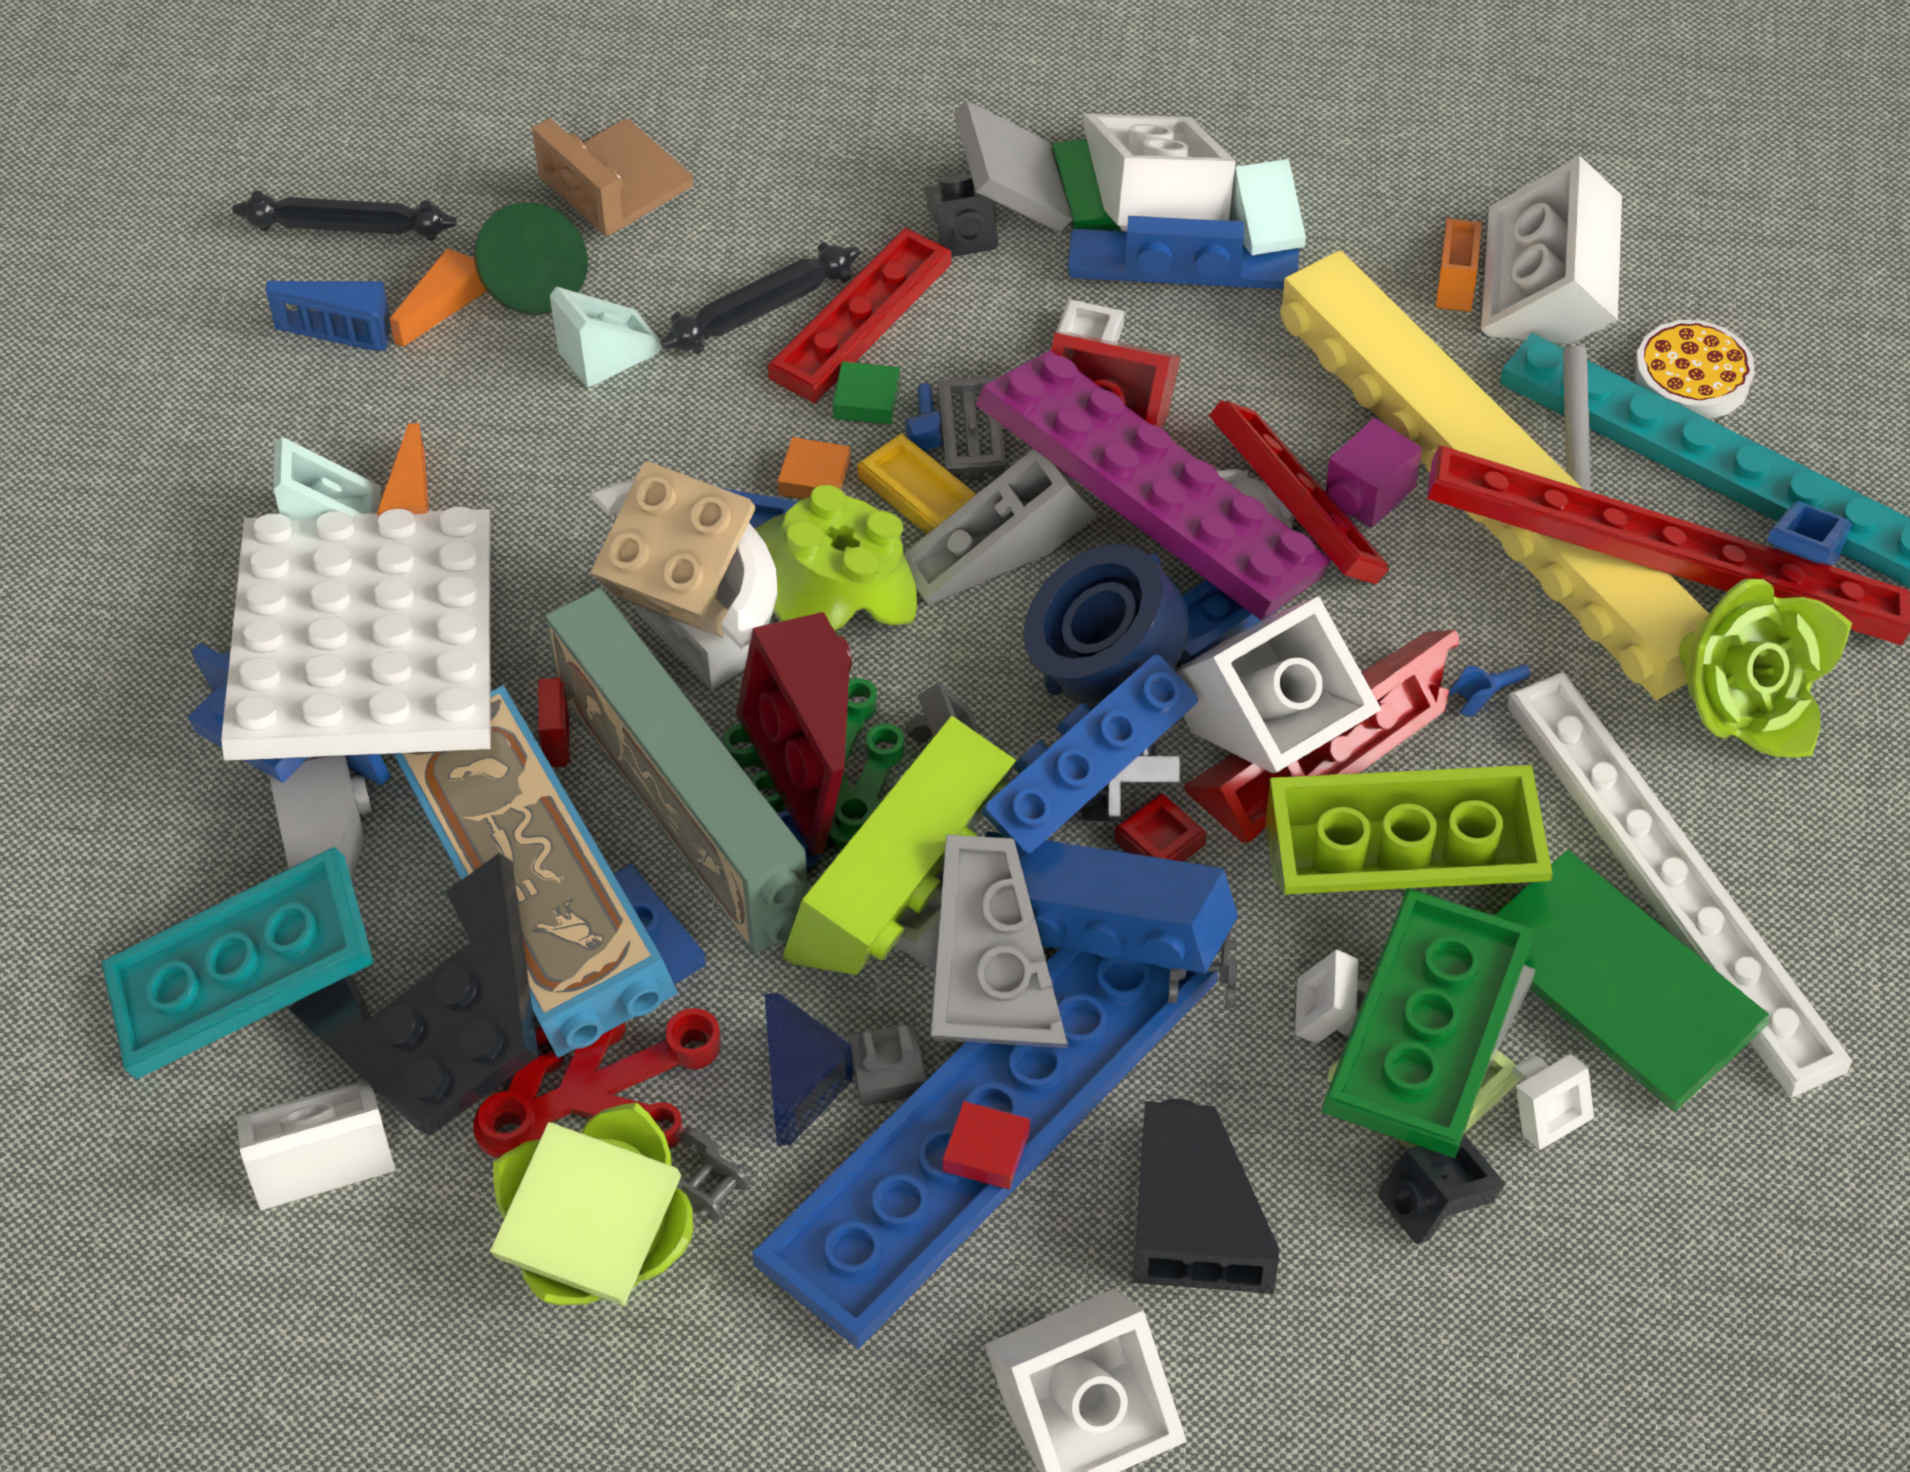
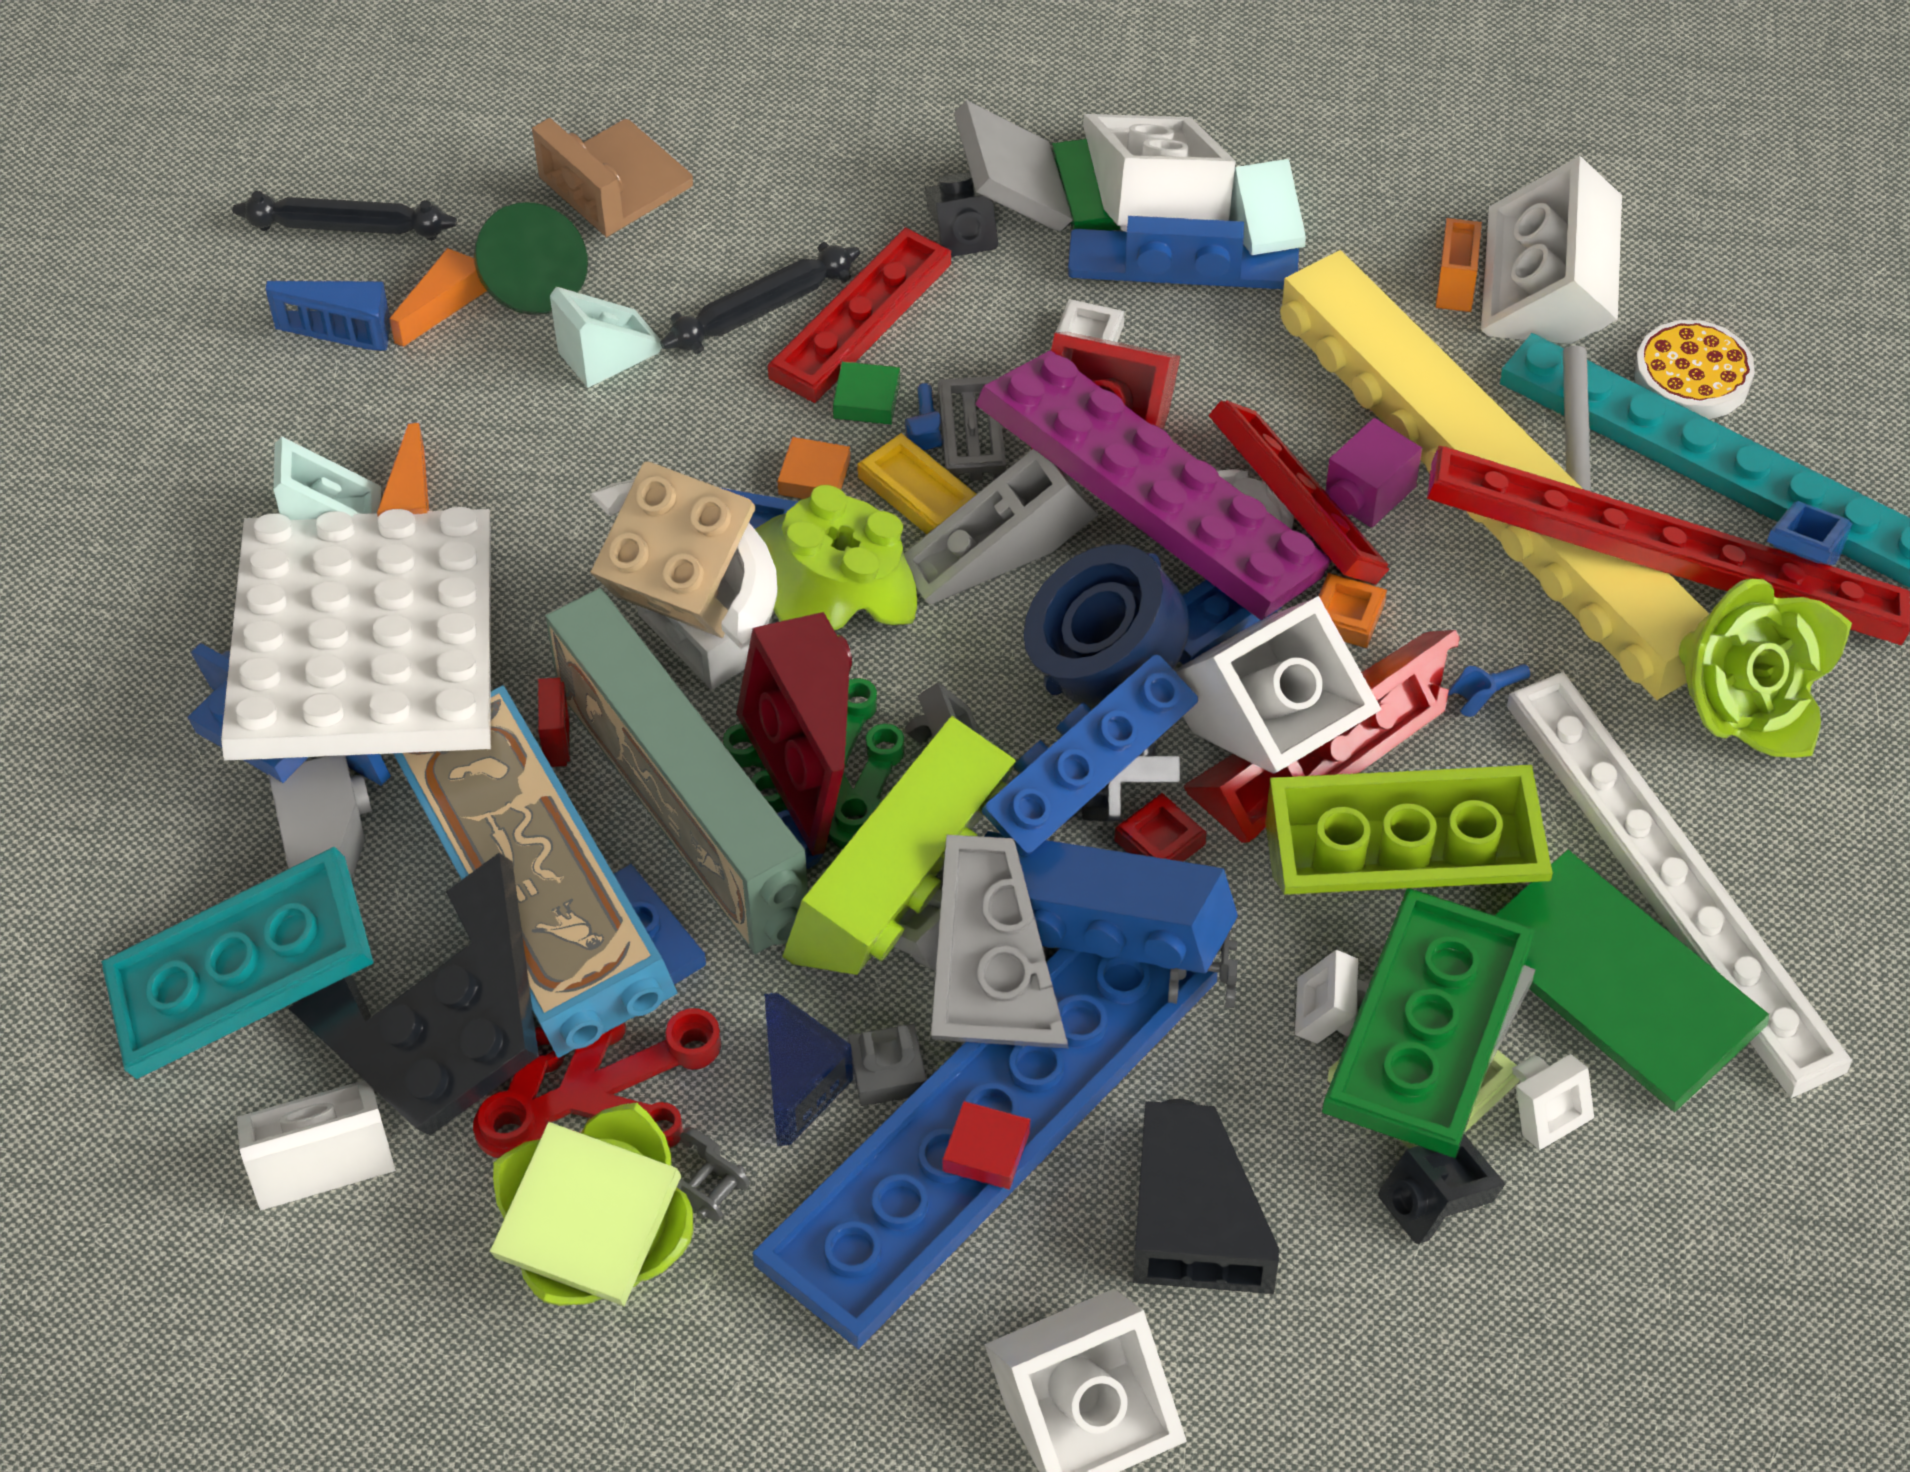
none -> orange tile [1319,573,1387,648]

